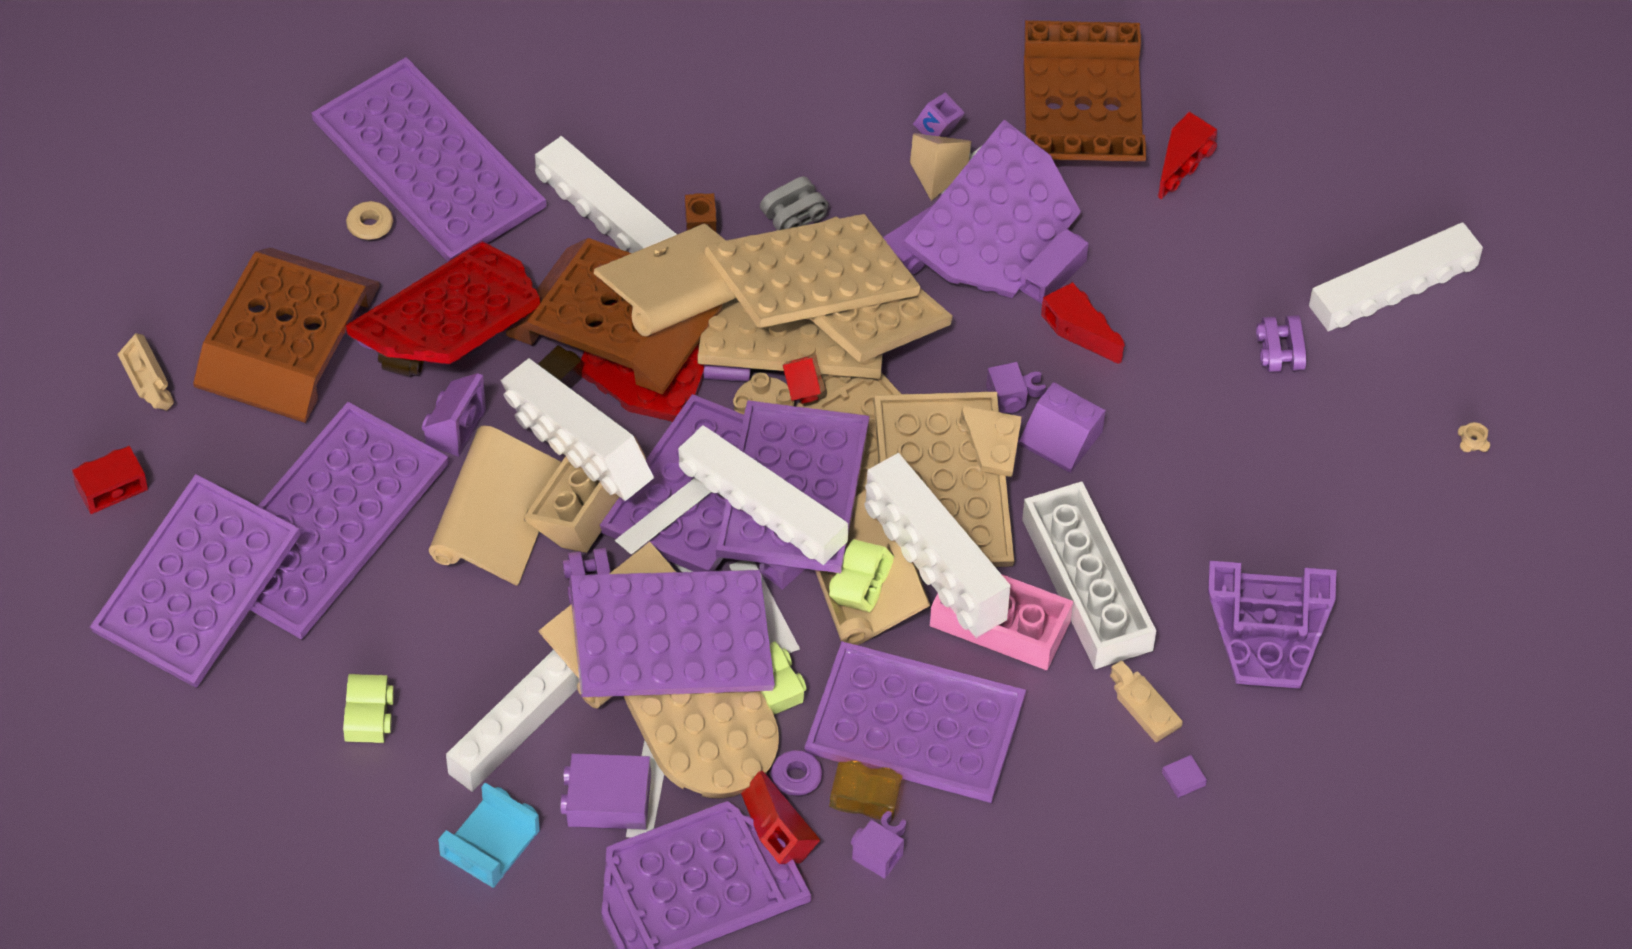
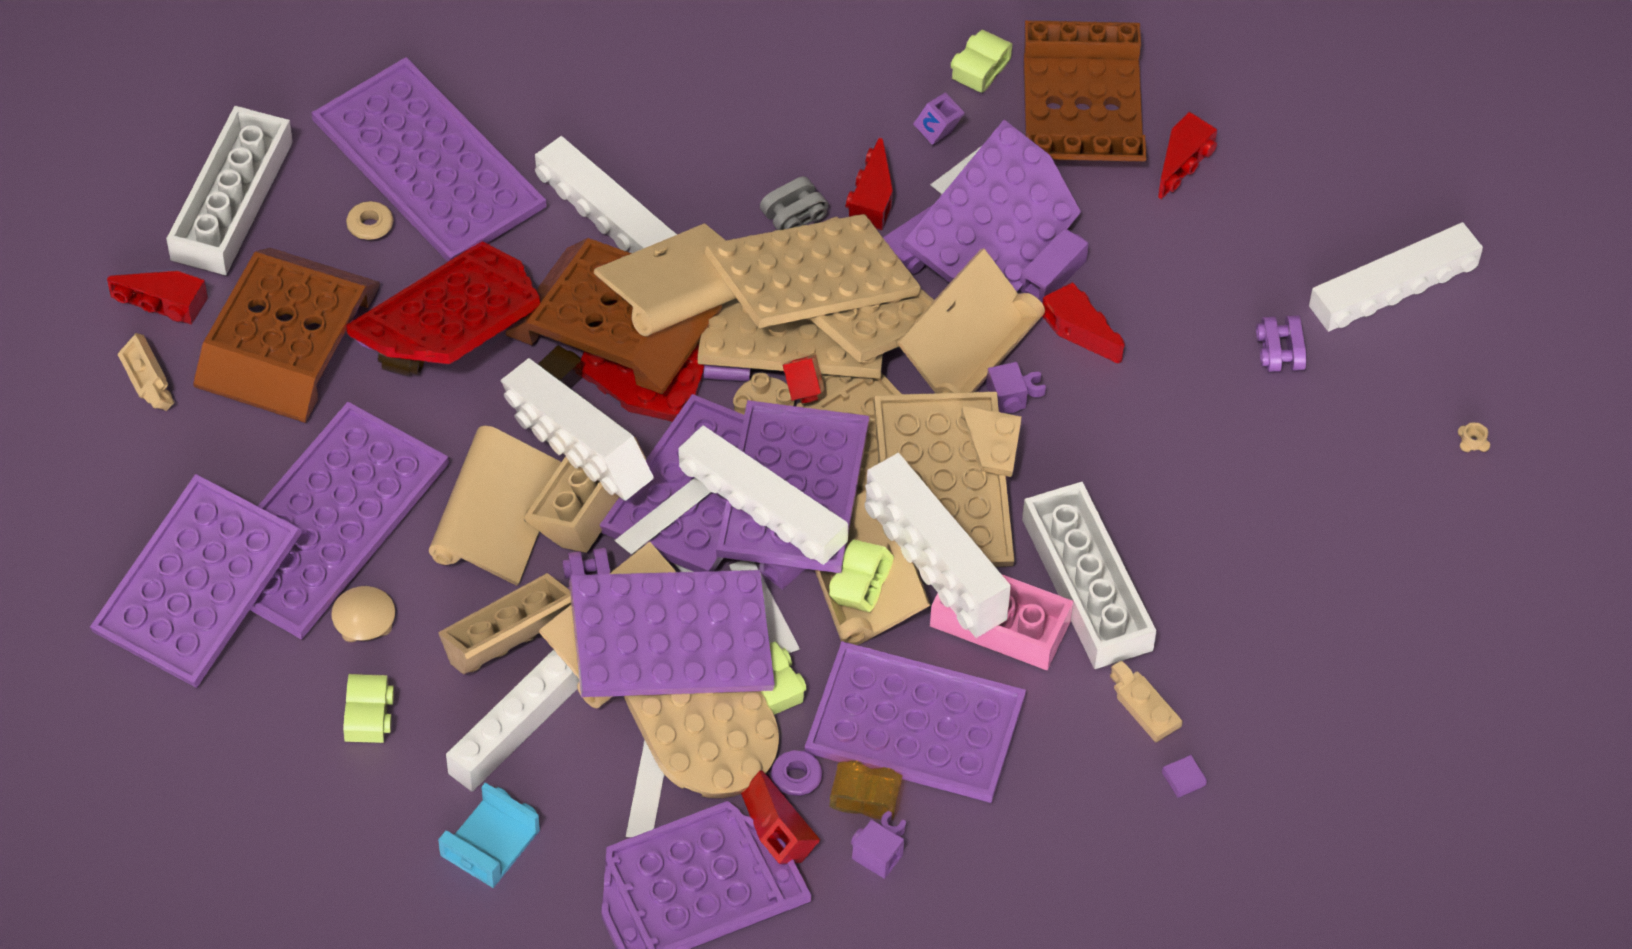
red brick [72,446,148,514] -> none
medium lavender slope [422,373,486,457] -> none
medium lavender brick [561,754,652,830] -> none
dark orange brick [685,193,716,232] -> none
tan slope [910,133,971,201] -> none
medium lavender slope [1019,382,1106,473] -> none
medium lavender wedge [1208,561,1336,689] -> none
none -> red slope [107,271,208,325]
none -> white brick [166,106,293,275]
none -> tan dish [332,586,395,642]
none -> tan slope [438,573,571,675]
none -> red slope [845,138,893,231]
none -> tan door [896,248,1045,393]
none -> yellowish green brick [951,30,1012,93]

